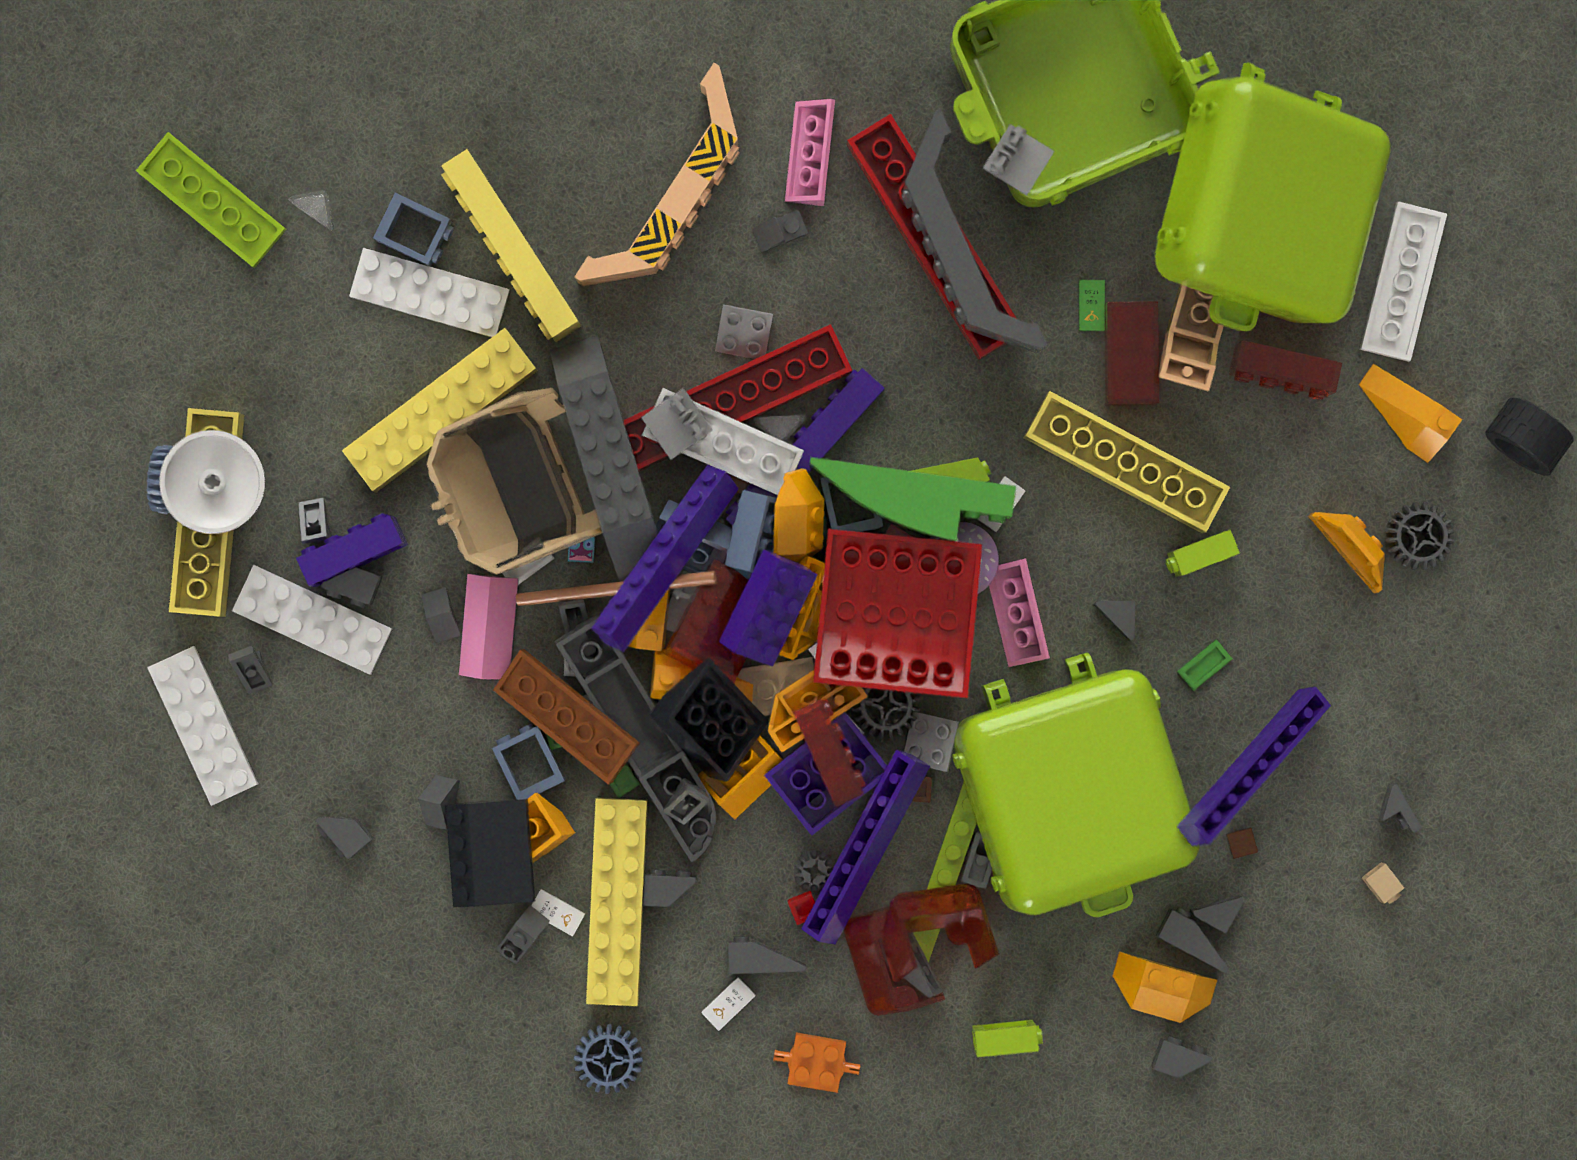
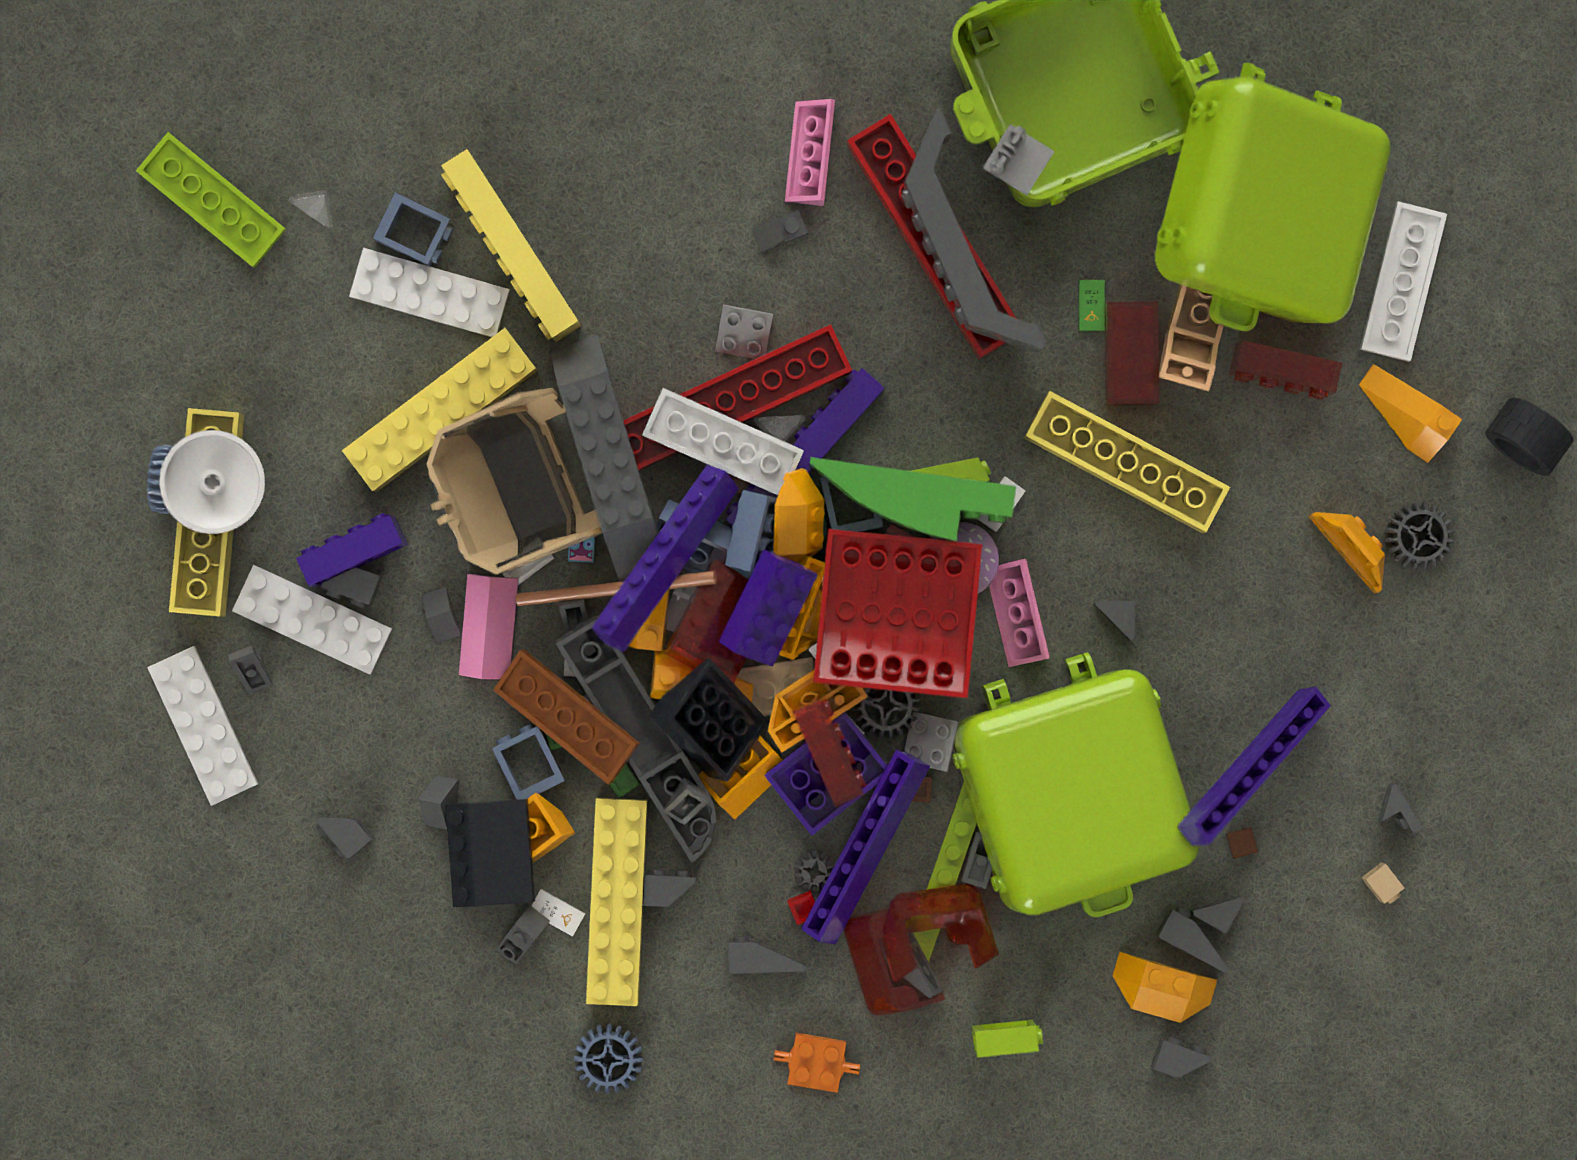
slope [298,498,332,544] -> none
light nougat slope [575,63,740,286] -> none
light grey hinge [641,388,713,459] -> none
white tile [701,977,756,1031] -> none
lime window [1165,530,1240,577] -> none
bright green tile [1177,639,1232,691] -> none

